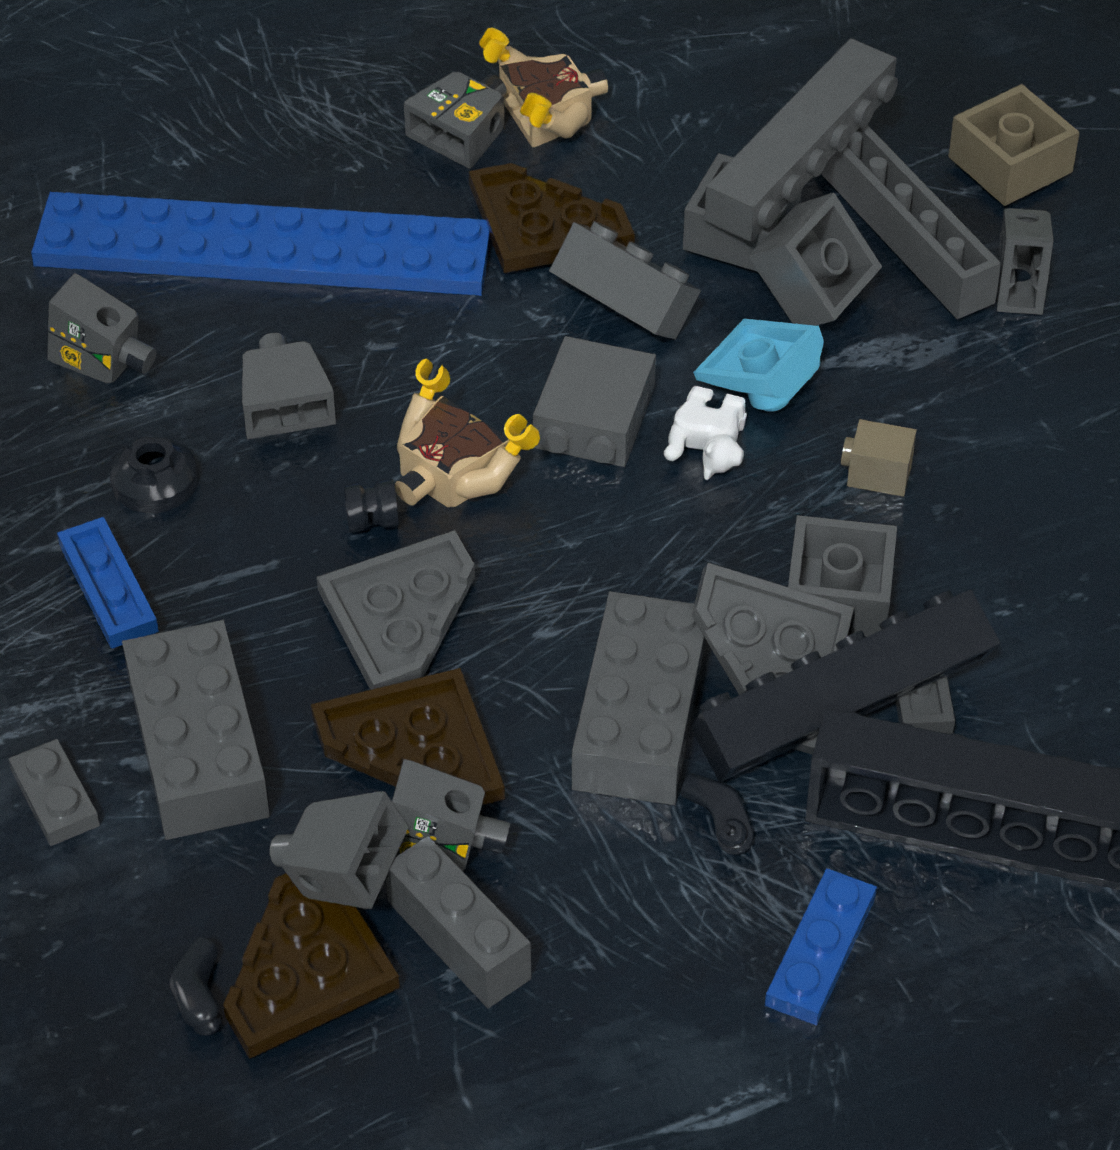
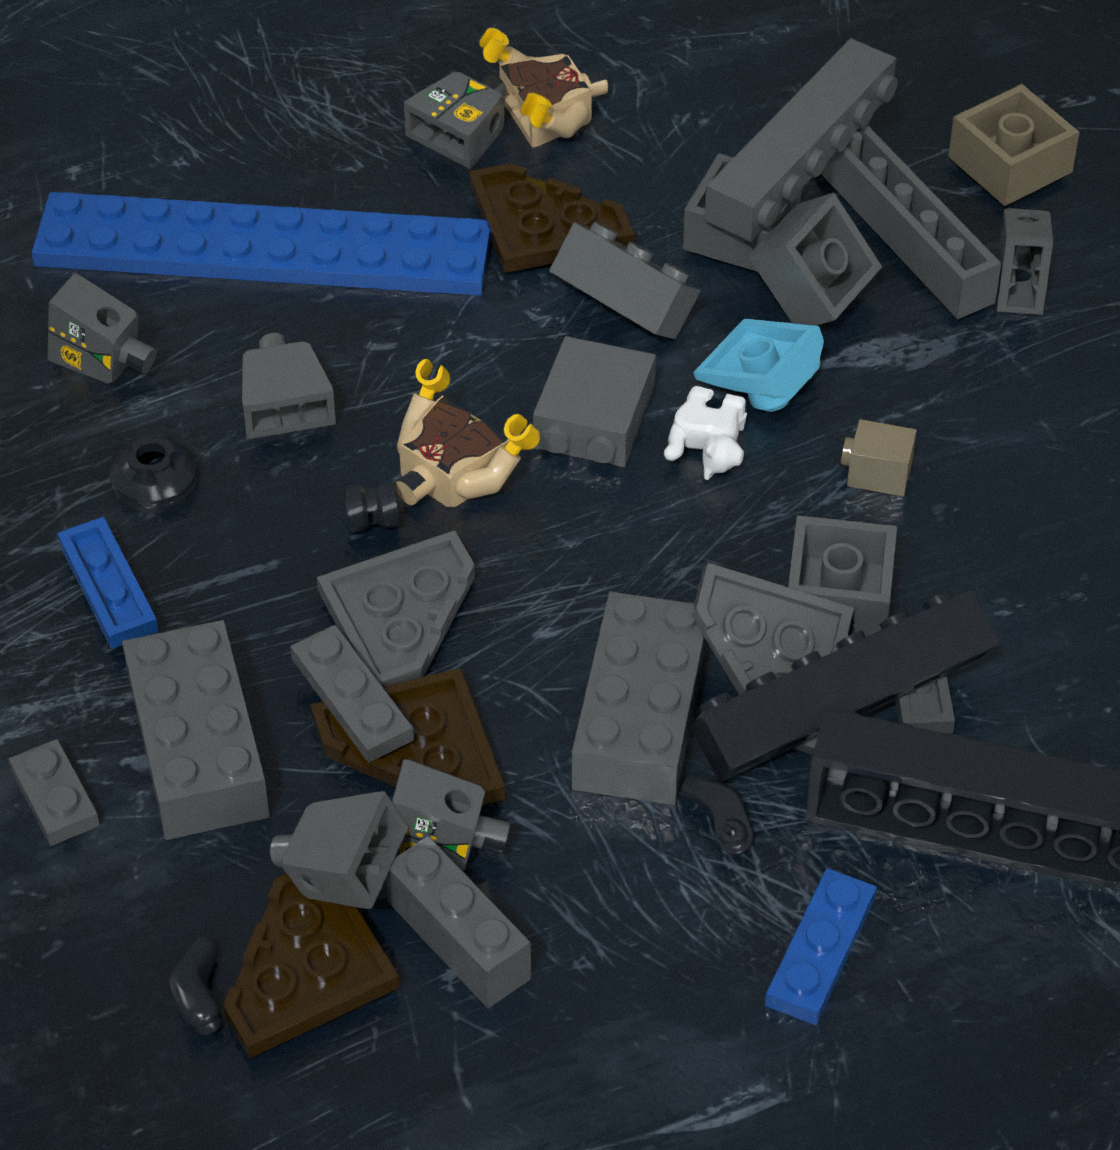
none -> dark grey plate [290,625,414,763]

